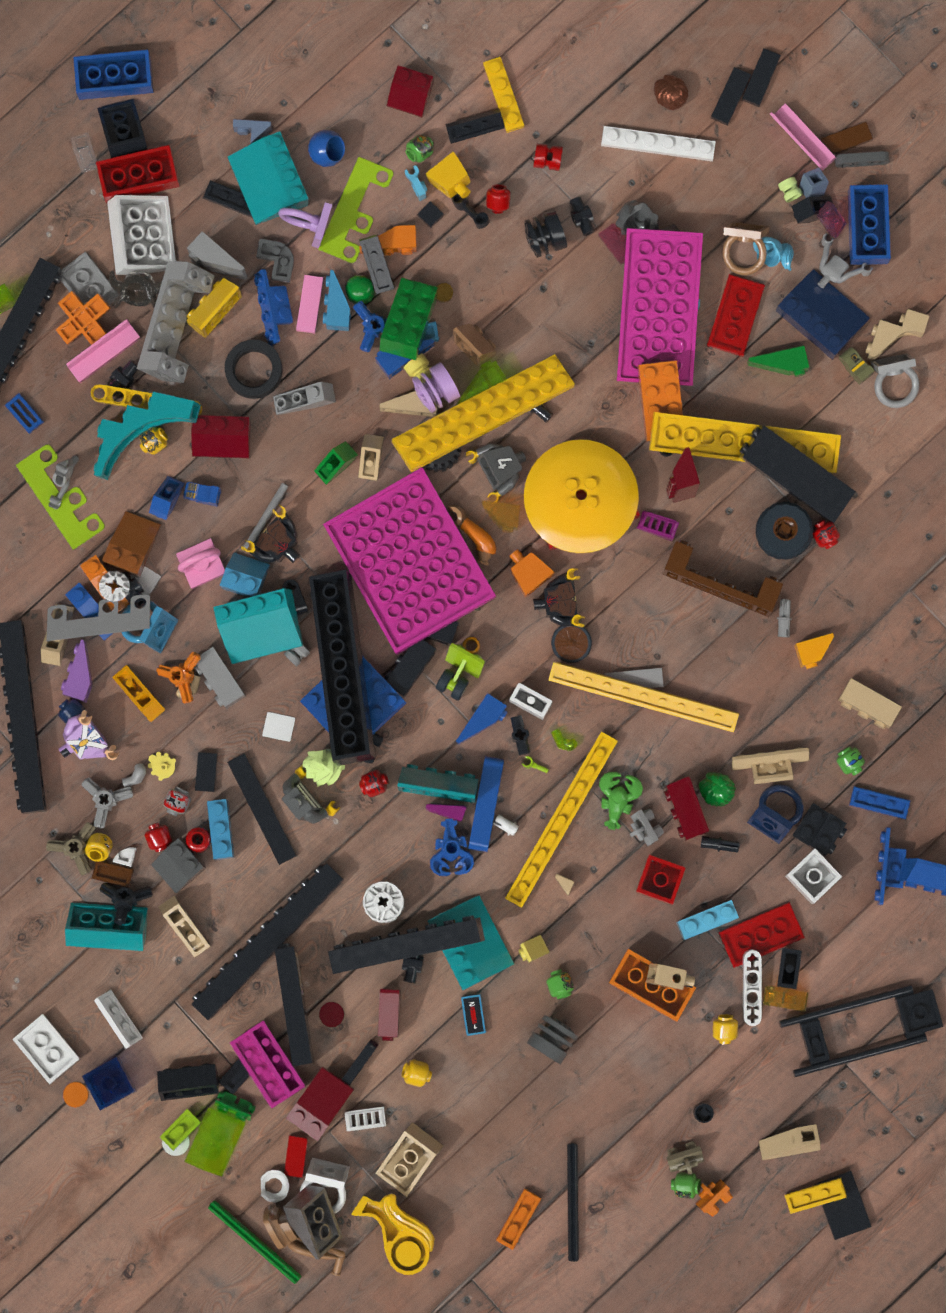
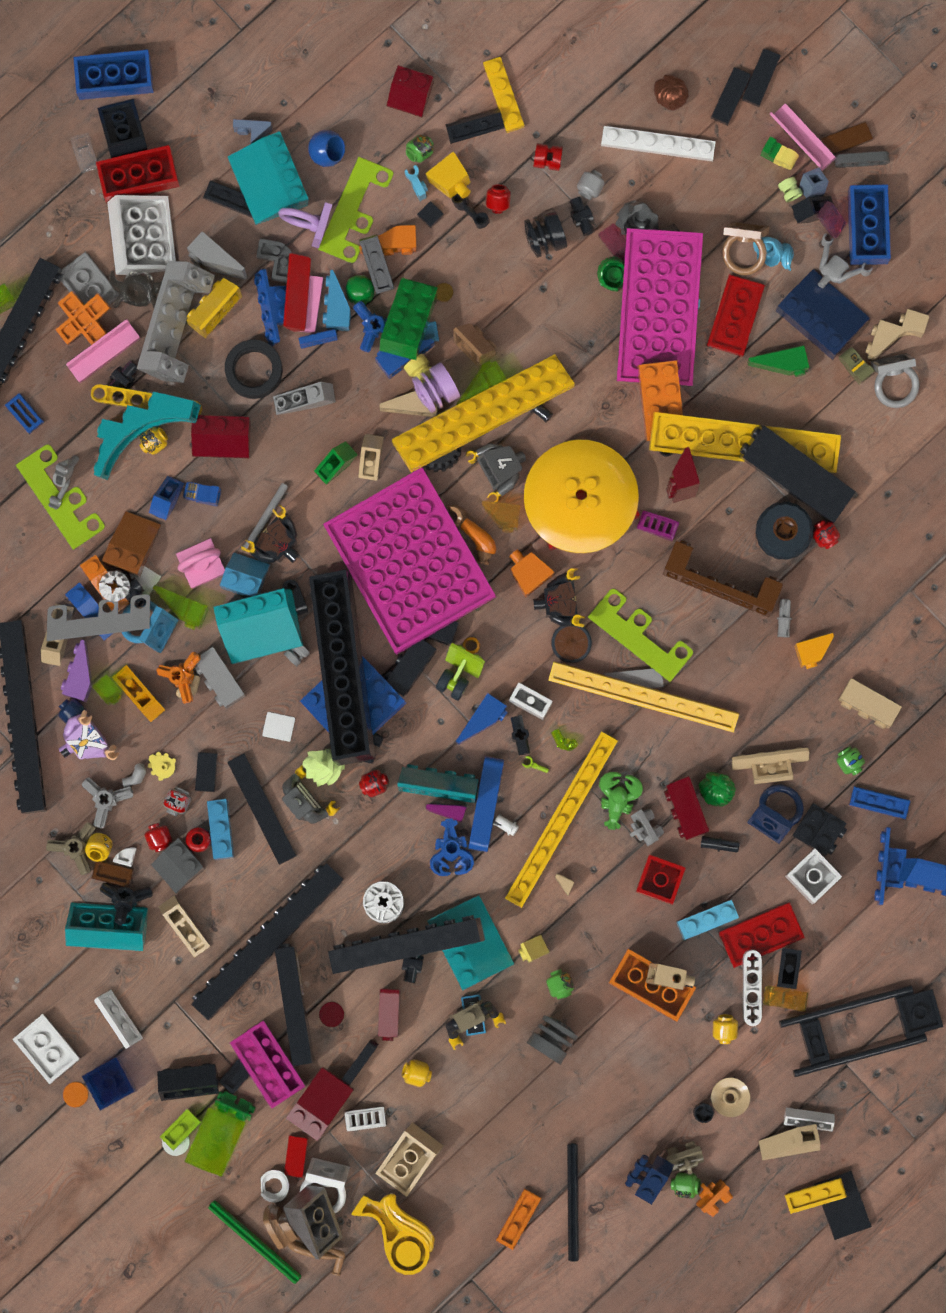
none -> clear neon green brick [92,674,124,706]
none -> clear neon green slope [153,585,209,630]
none -> red slope [283,253,311,332]
none -> blue tile [298,329,338,349]
none -> torso [445,999,506,1050]
none -> light grey head [577,170,605,200]
none -> lime piece [588,589,693,682]
none -> green hair [597,256,625,292]
none -> dark blue brick [625,1155,674,1205]
none -> tan dish [711,1078,750,1117]
none -> leg [760,136,799,170]
none -> white piece [784,1108,835,1132]

